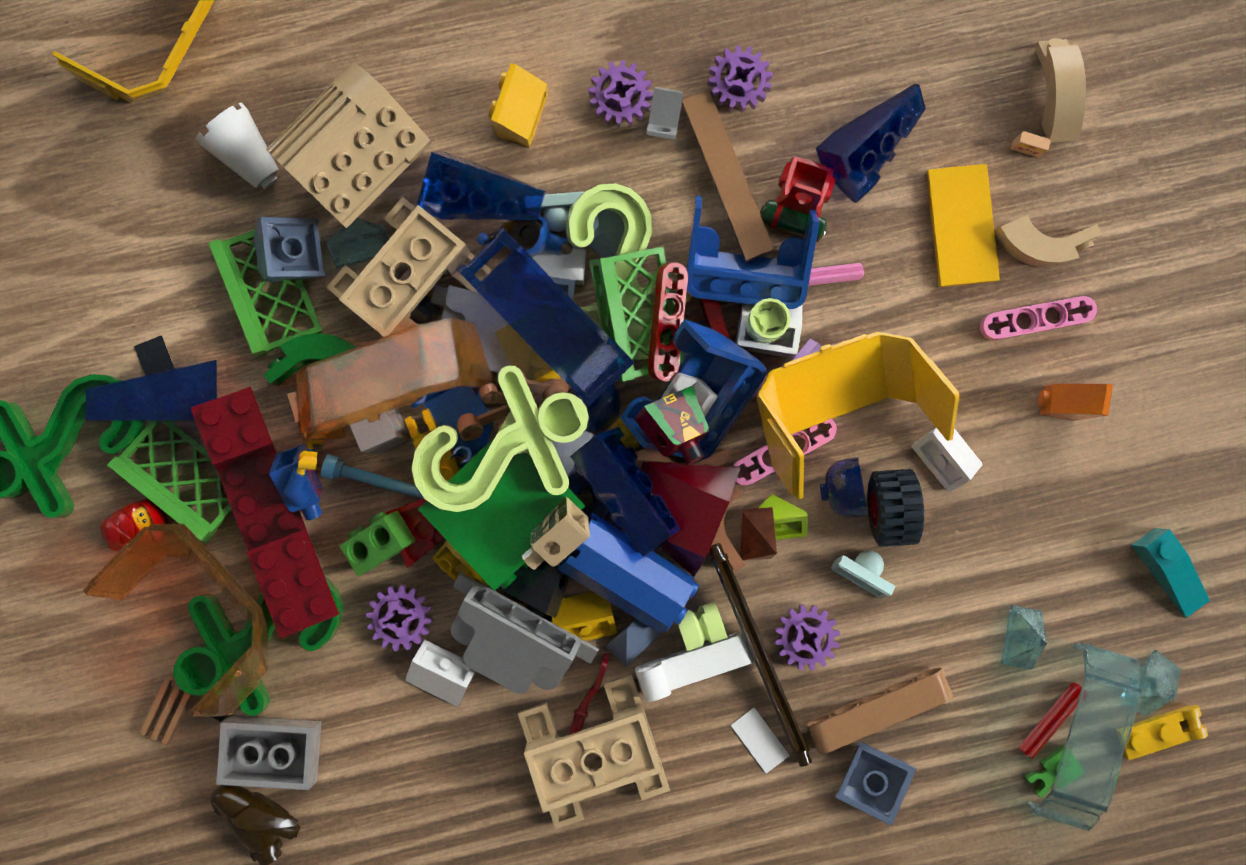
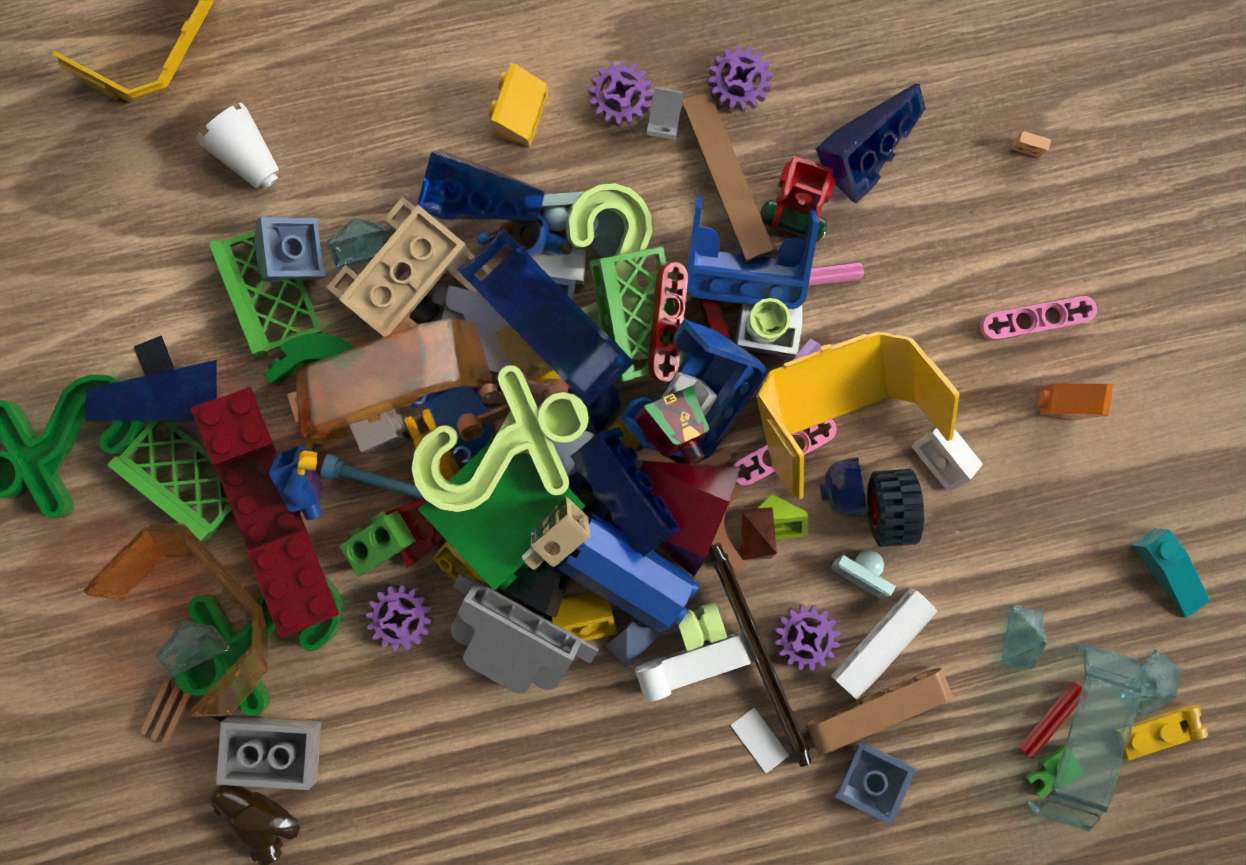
red piece [100,499,166,551] -> none
tan piece [266,62,432,229] -> none
white panel [405,639,476,706] -> none
tan piece [518,674,670,830] -> none
dark red piece [569,653,609,735] -> none
yellow tile [926,164,1000,288] -> none
tan arch [994,215,1102,267] -> none
tan arch [1035,38,1086,142] -> none
none -> clear light blue slope [157,620,229,677]
none -> white brick [831,588,937,701]

